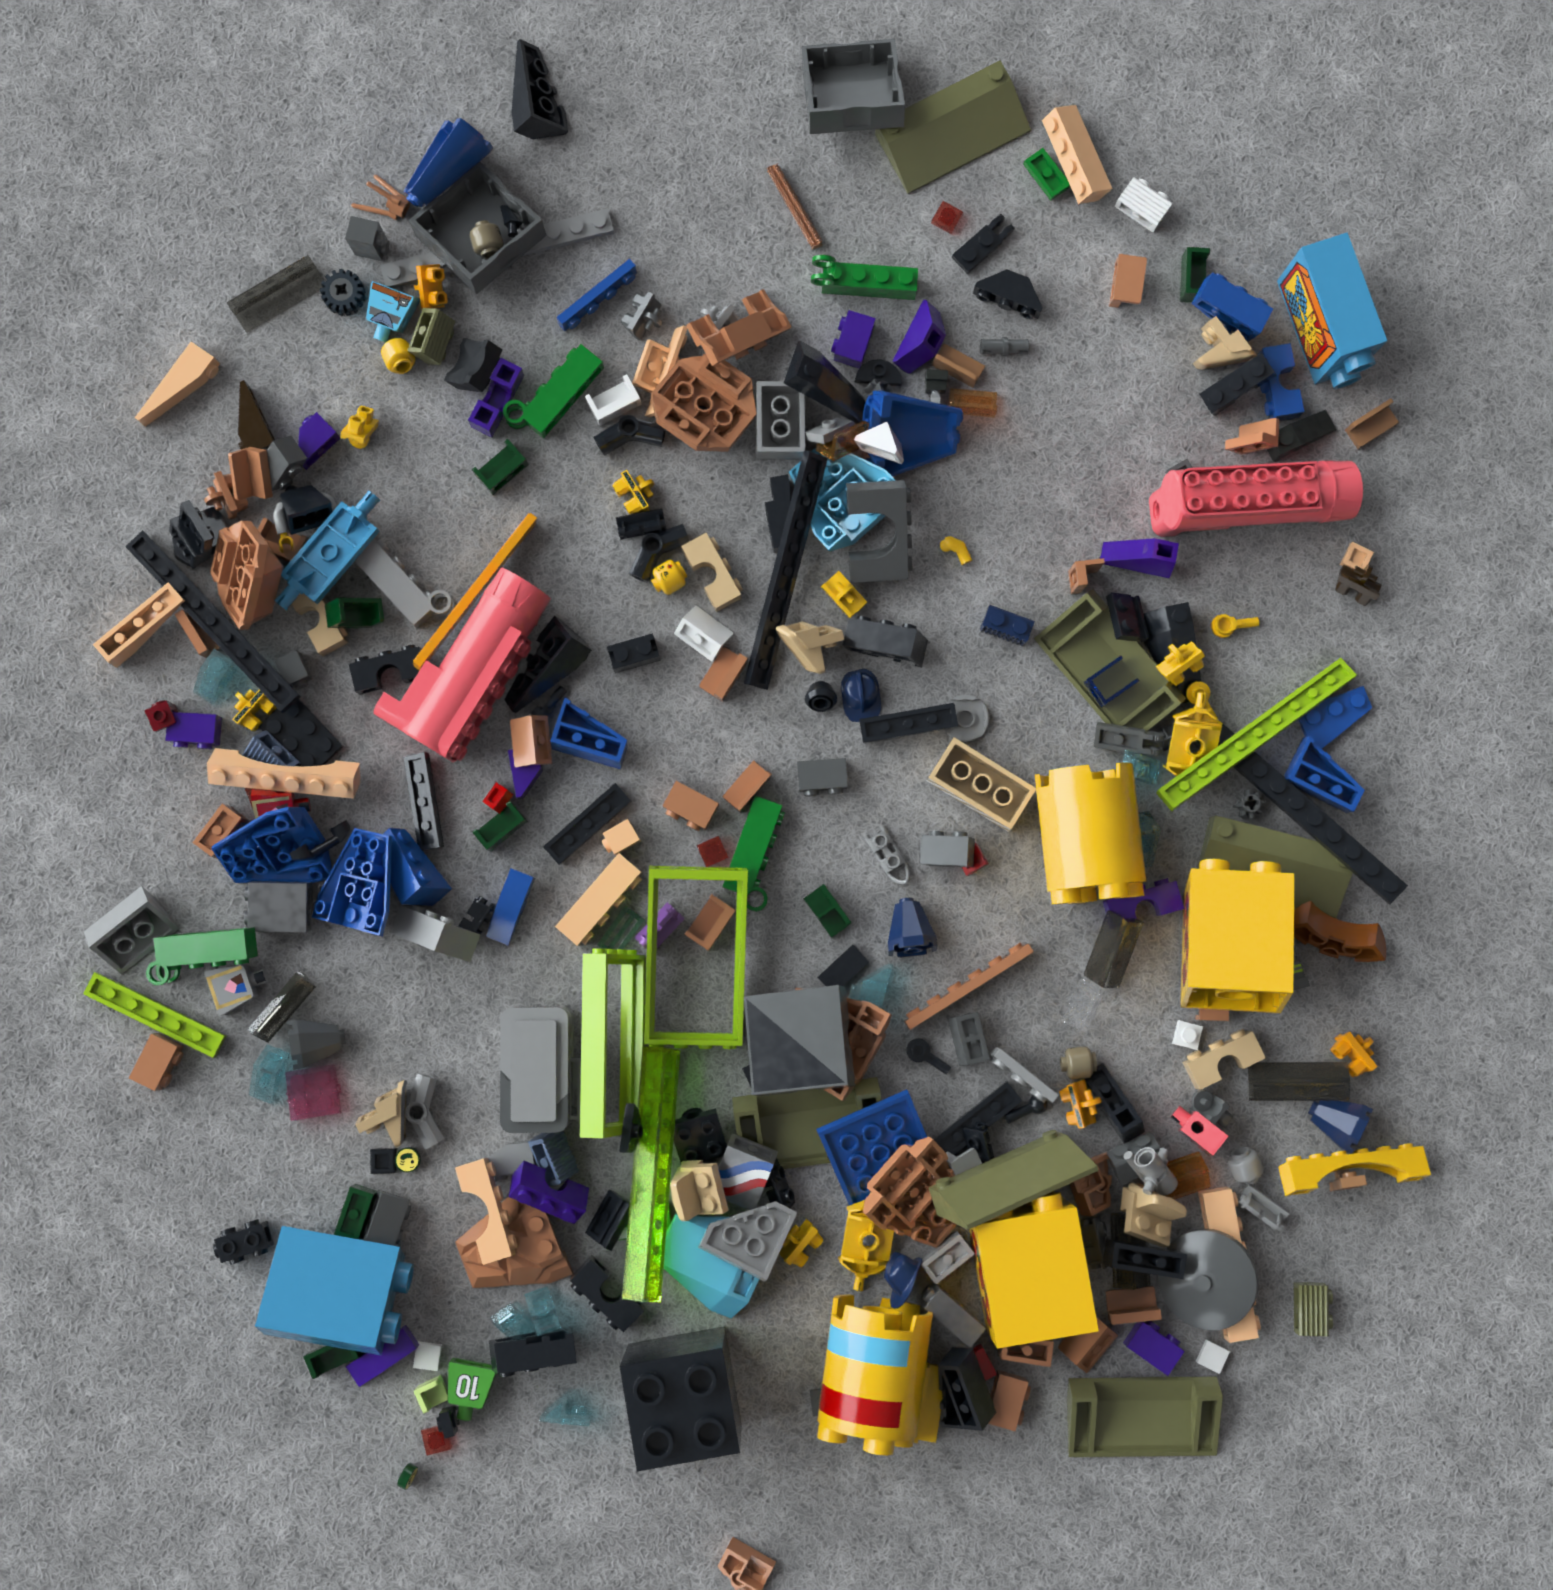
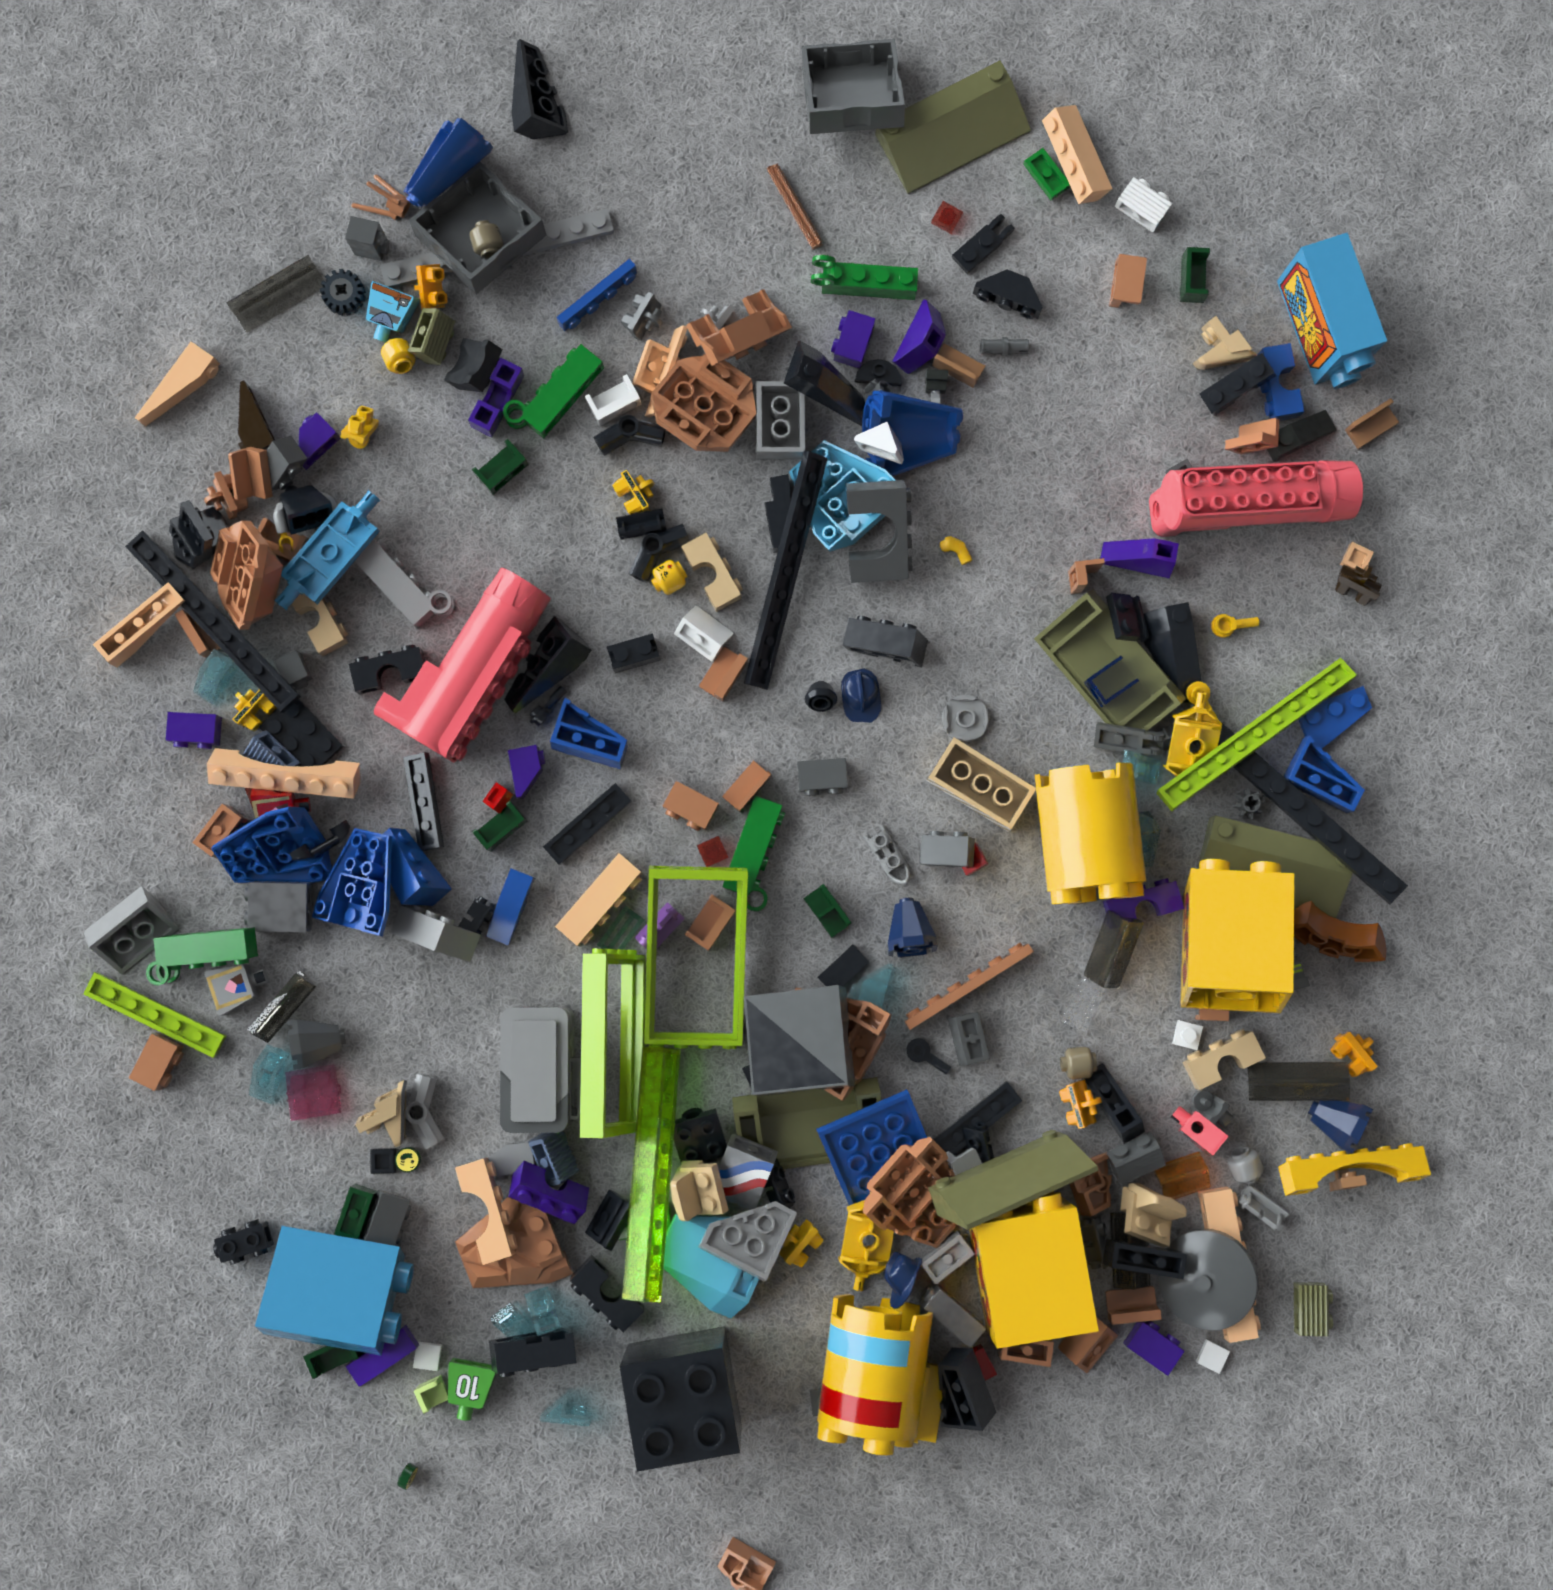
dark red bracket [144,700,178,732] -> none
dark green panel [325,598,384,628] -> none
light orange tile [413,513,537,671] -> none
clear red plate [421,1426,452,1456] -> none
black plate [437,1406,460,1439] -> none
black bar [500,205,522,237] -> none
nougat panel [510,715,552,767] -> none
light nougat brick [602,819,641,855] -> none
black plate [619,1103,643,1153] -> none
tan piece [776,621,844,674] -> none
light grey plate [805,418,854,444] -> none
clear orange panel [816,421,869,461] -> none
yellow hips [821,571,868,618] -> none
black plate [859,703,958,743] -> none
clear orange panel [948,388,998,418] -> none
dark blue brick [980,605,1035,647] -> none
nougat brick [988,1370,1031,1431] -> none
light grey plate [989,1047,1059,1103] -> none
black bar [1004,1096,1048,1124] -> none
olive slope [1067,1377,1223,1457] -> none
light grey pin [1123,1147,1178,1195] -> none
yellow hips [1156,641,1205,686] -> none
blue wedge [1191,272,1273,342] -> none

